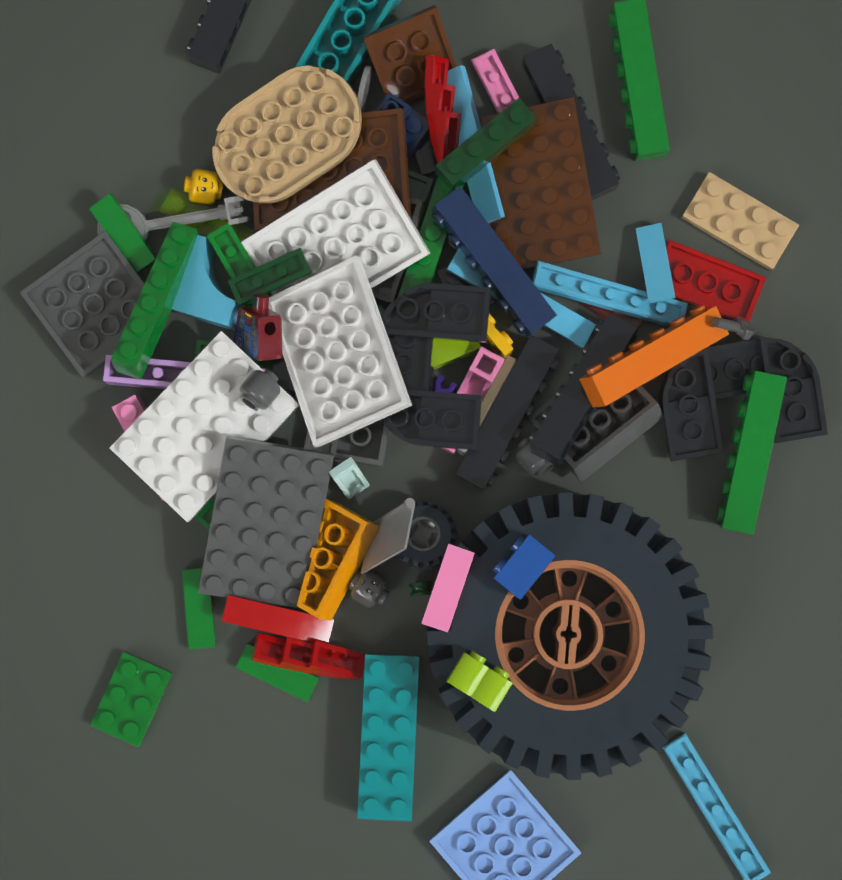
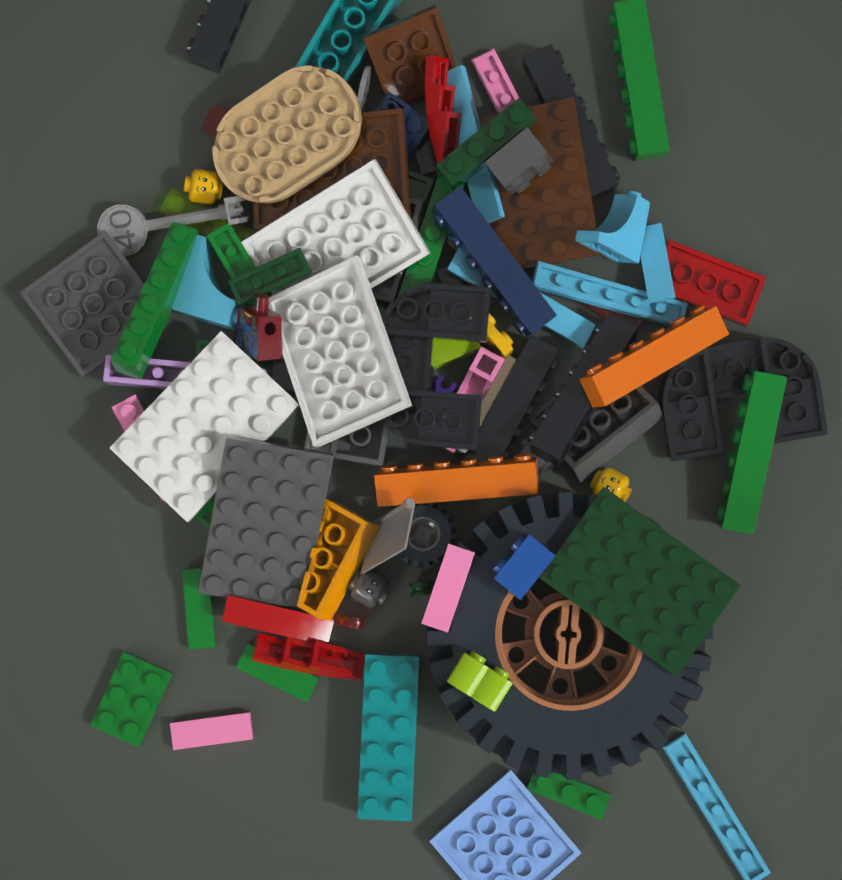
green tile [89,193,157,273] -> none
dark grey head [240,370,280,411] -> none
light aqua tile [329,457,370,499] -> none
tan plate [681,172,799,271] -> none
dark grey bar [712,316,757,340] -> none
none -> bright pink tile [170,712,254,750]
none -> clear red tile [201,105,227,138]
none -> clear red tile [334,612,367,629]
none -> orange brick [374,454,540,507]
none -> dark grey brick [485,128,554,194]
none -> green plate [526,772,611,820]
none -> dark green plate [539,487,741,677]
none -> medium azure arch [575,191,650,263]
none -> yellow head [590,467,632,502]

